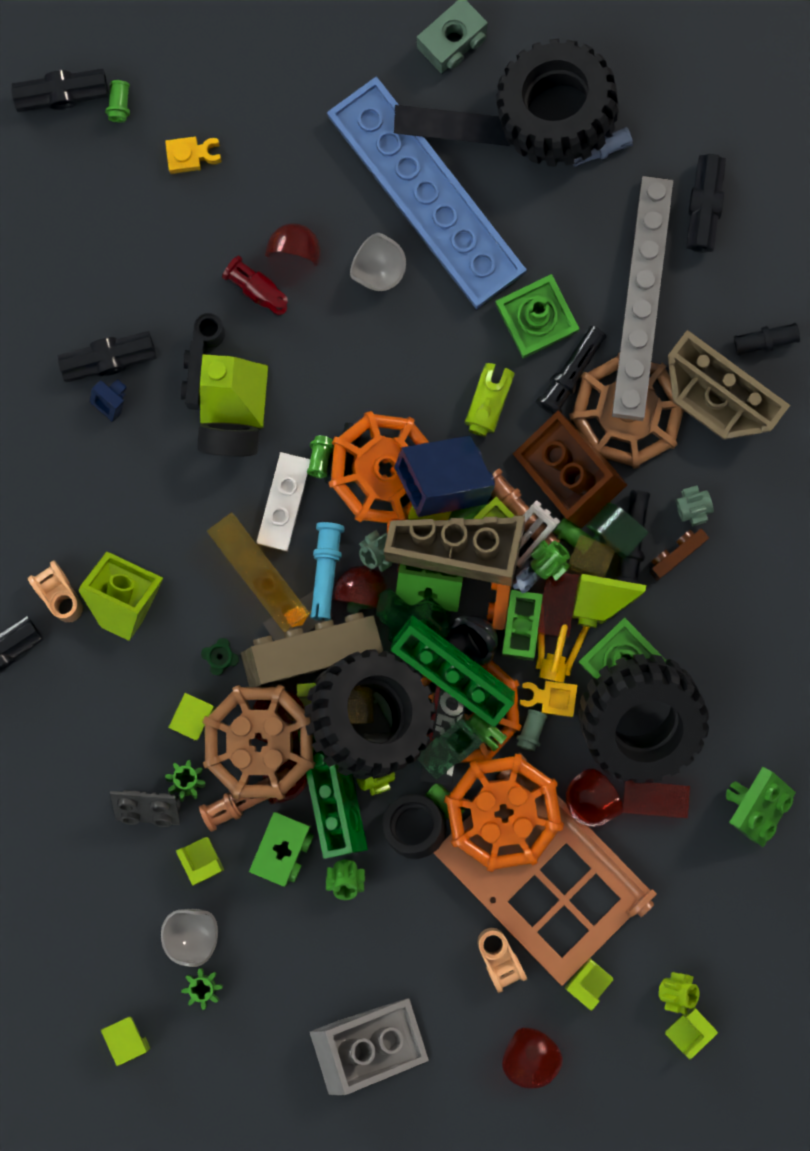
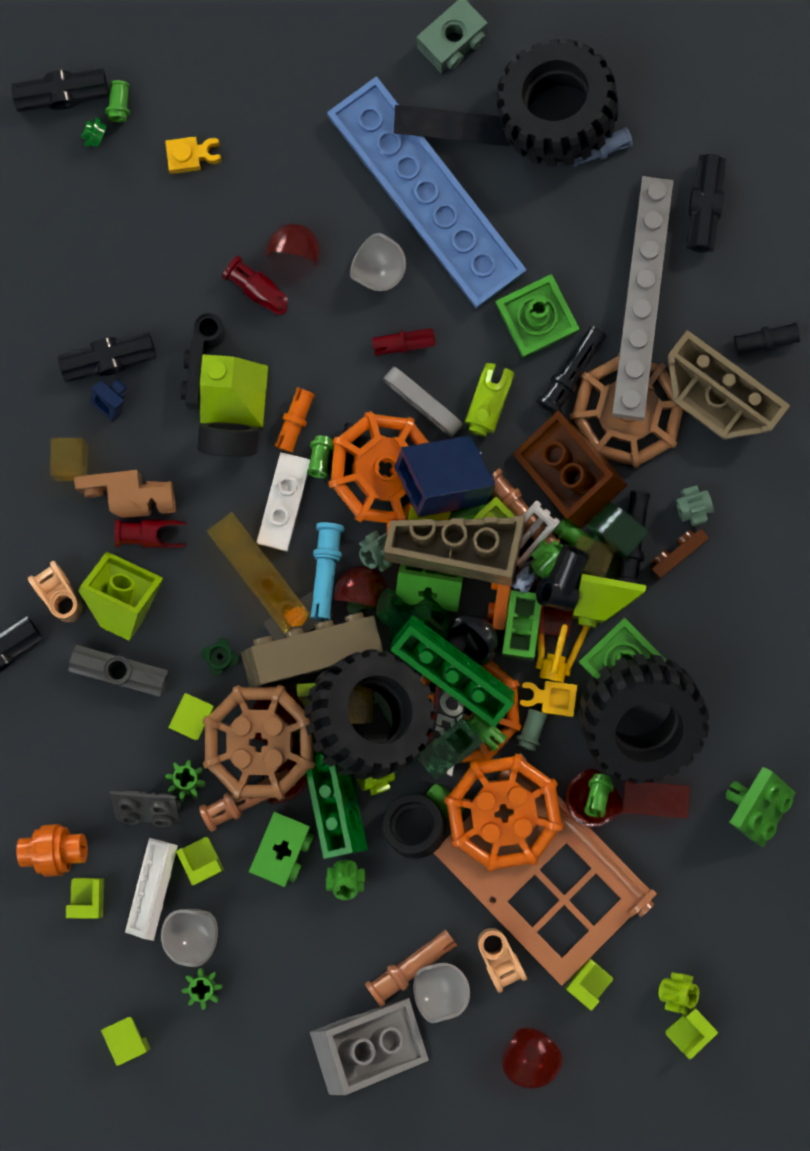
none -> orange piece [16,824,88,877]
none -> clear yellow panel [50,438,88,481]
none -> lime panel [66,878,104,919]
none -> dark grey piece [68,645,169,697]
none -> medium nougat plate [74,470,176,518]
none -> green plate [80,117,106,148]
none -> dark red piece [114,519,187,548]
none -> white plate [125,838,178,941]
none -> orange pin [274,387,315,453]
none -> nougat pin [365,929,457,1007]
none -> dark red axle [372,328,436,357]
none -> light grey beam [383,367,463,437]
none -> light grey helmet [413,963,470,1023]
none -> black piece [536,544,590,612]
none -> bright green pin [585,774,614,818]

